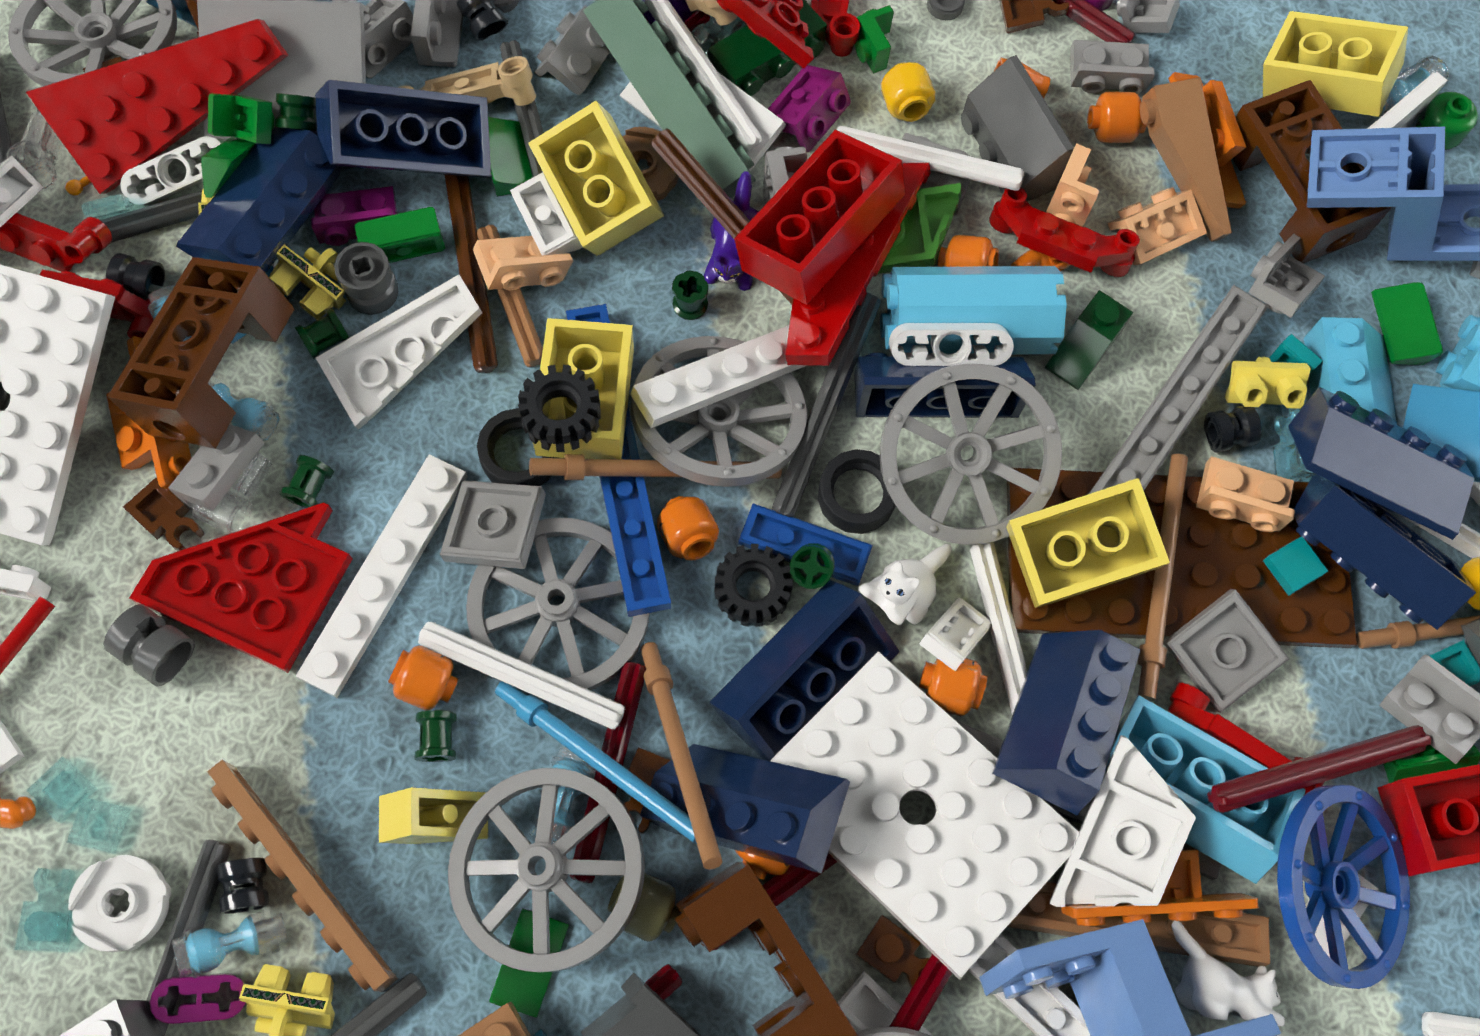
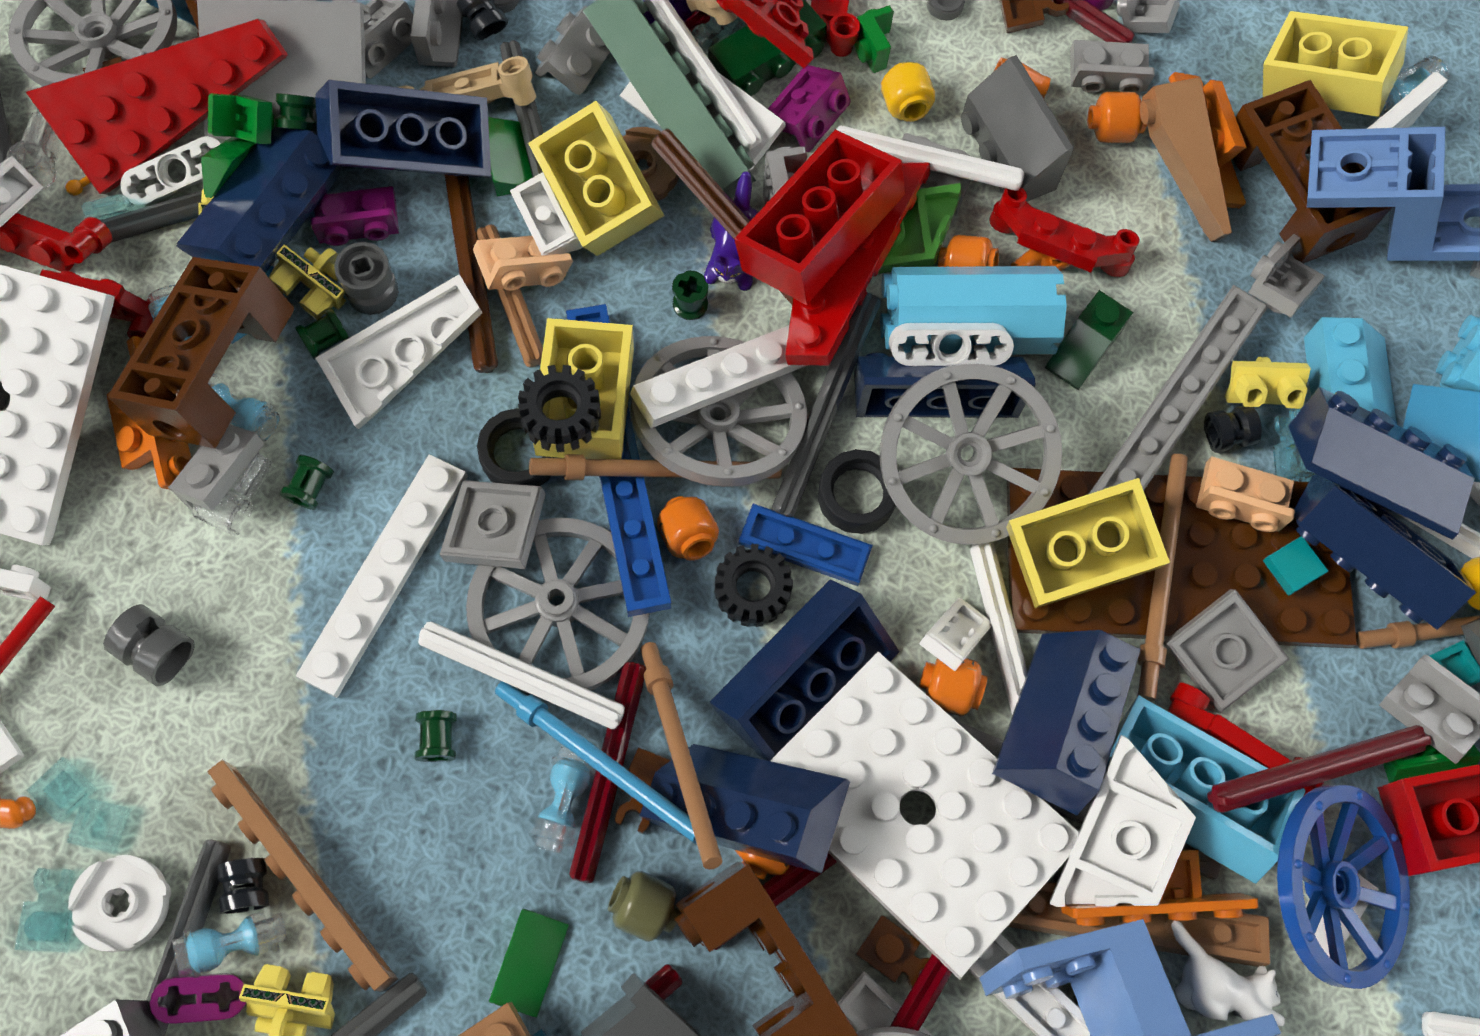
black wheel [106,253,165,300] -> none
reddish brown plate [123,477,204,551] -> none
red wing [129,502,353,673] -> none
green slope [355,207,446,263] -> none
light yellow slope [379,787,488,844] -> none
orange head [388,645,459,711] -> none
light grey wheel [448,768,645,973] -> none
dark green wheel [790,543,835,589] -> none
white animal [858,544,952,625] -> none
light nougat bracket [1046,143,1100,227] -> none
light nougat bracket [1107,187,1207,265] -> none
teal tile [1269,334,1323,375] -> none
green slope [1371,282,1443,366] -> none
green head [1416,92,1478,150] -> none

